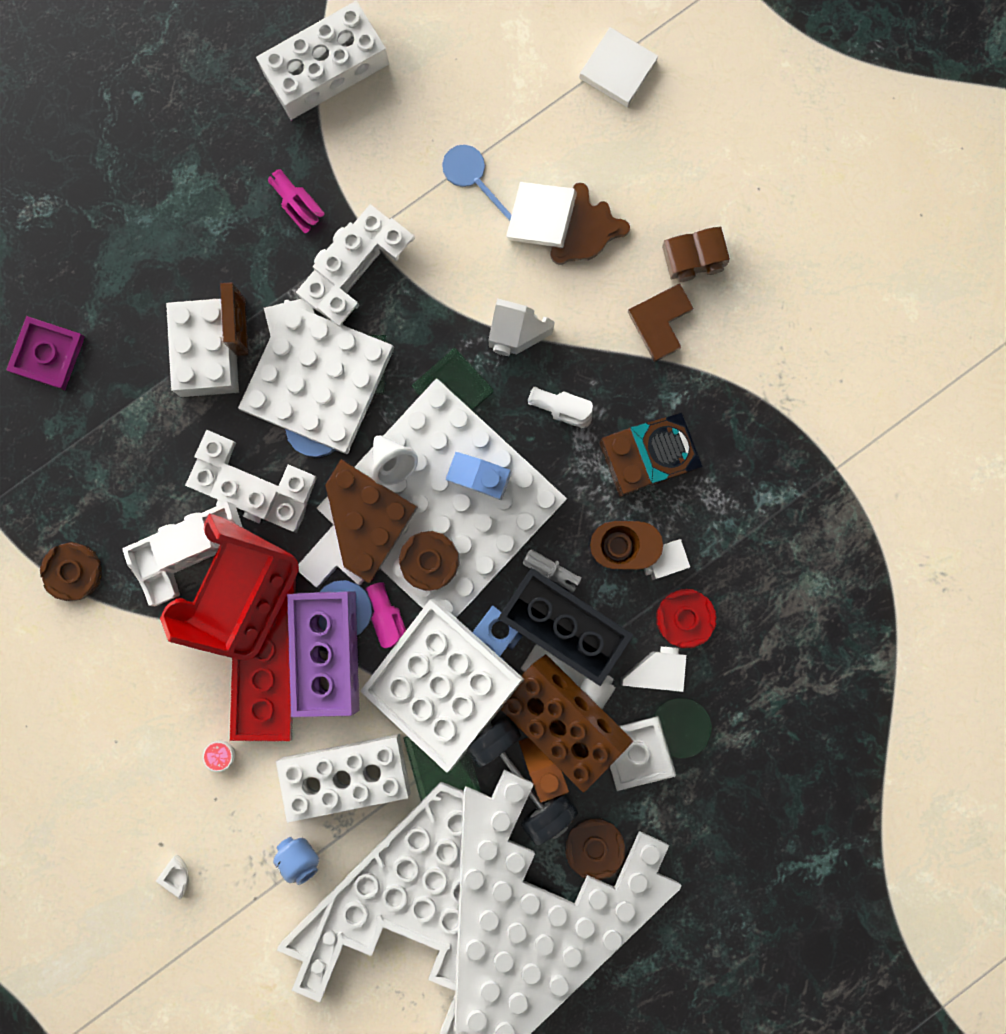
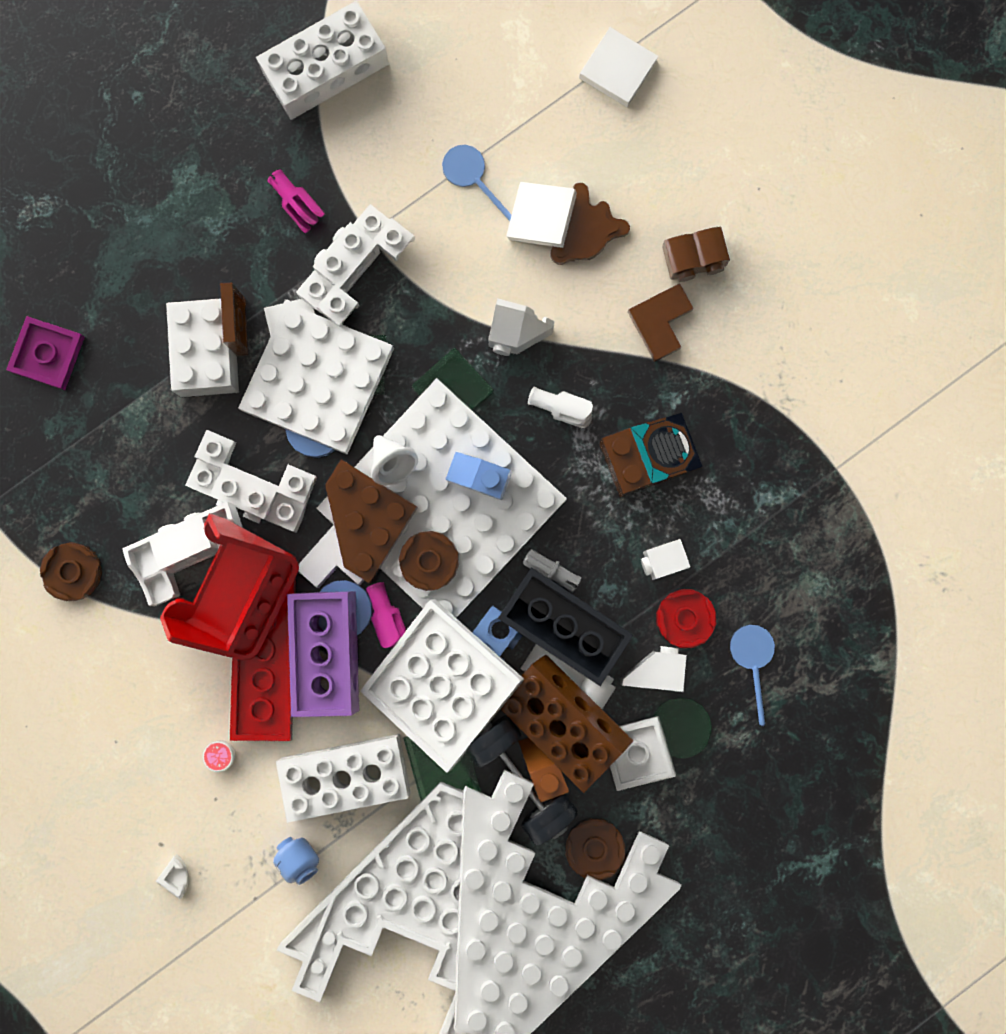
reddish brown piece [590,521,664,569] -> none
none -> medium blue piece [730,625,775,726]

